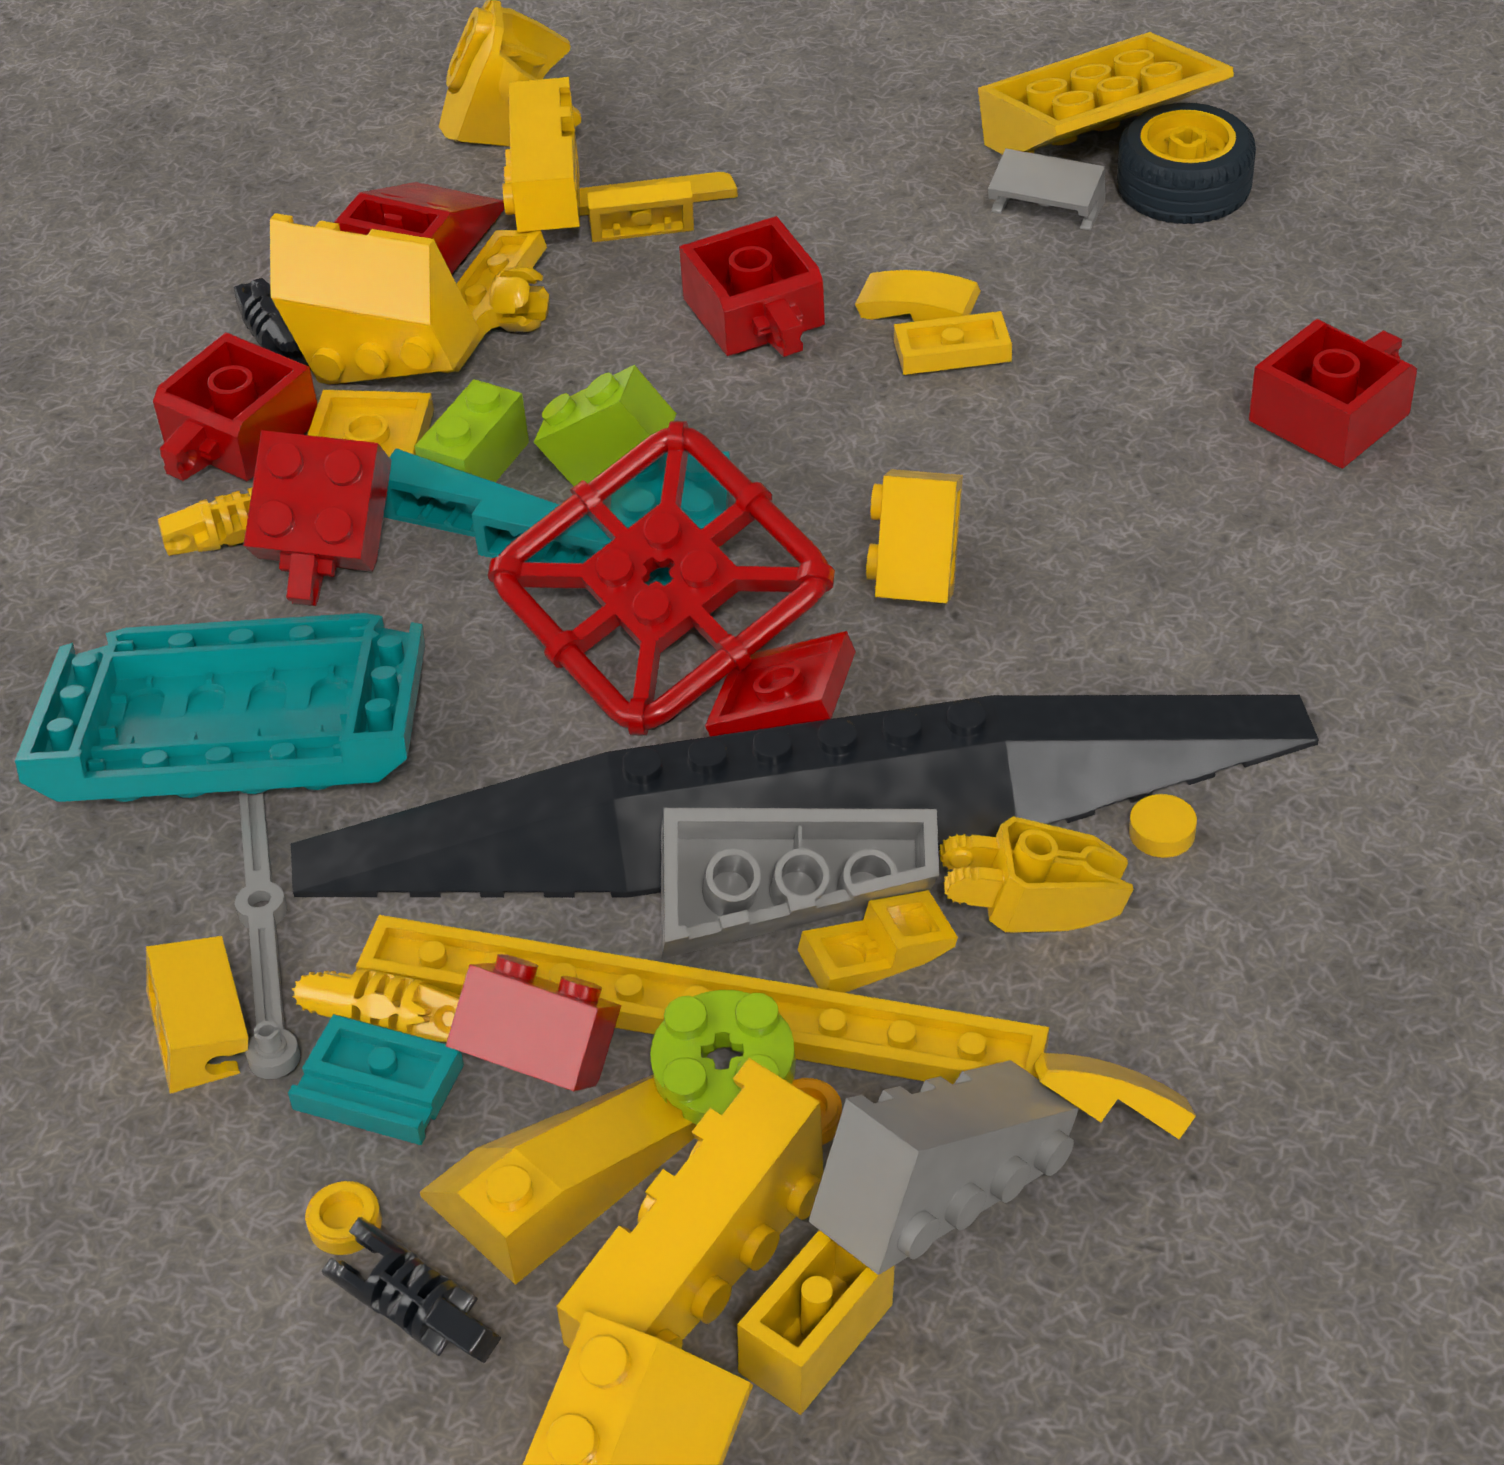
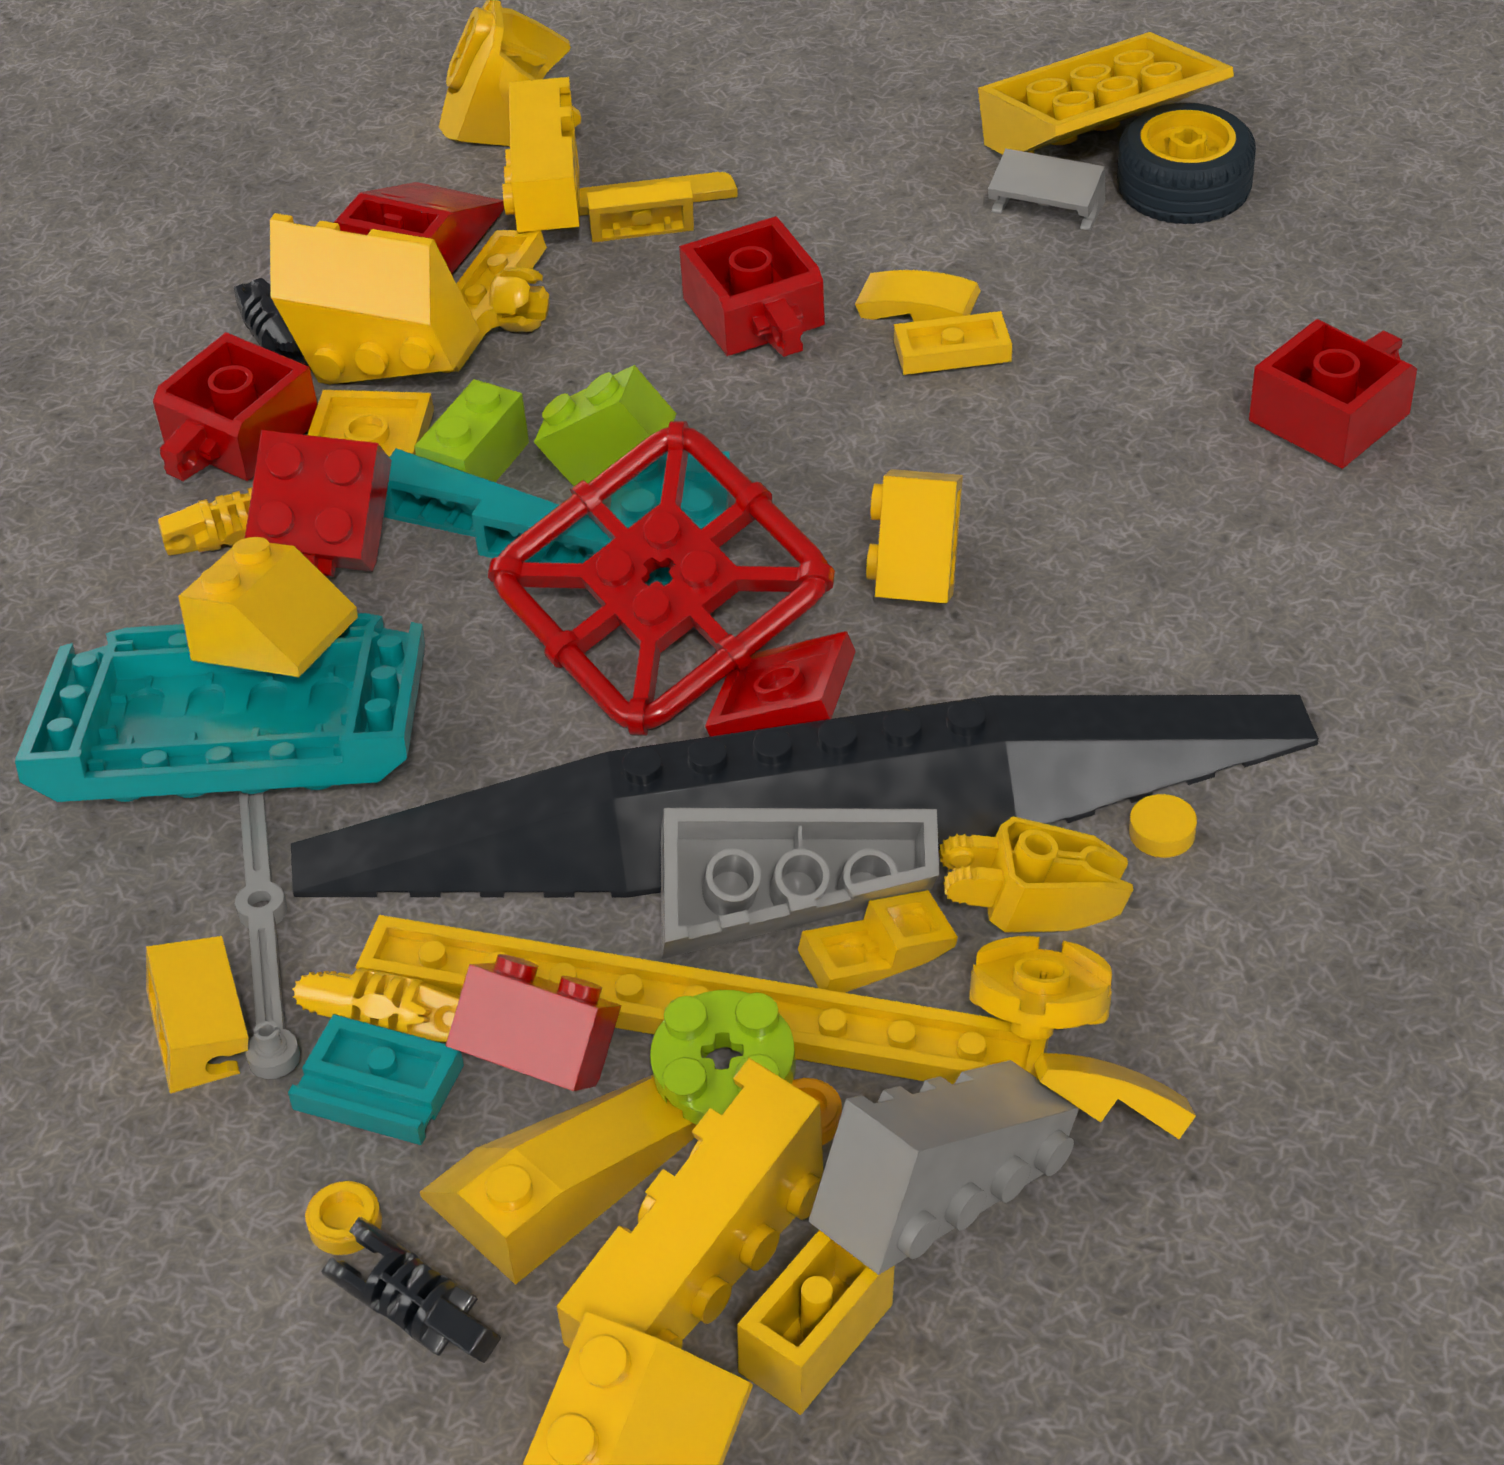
none -> yellow slope [178,537,358,677]
none -> yellow plate [969,936,1112,1040]

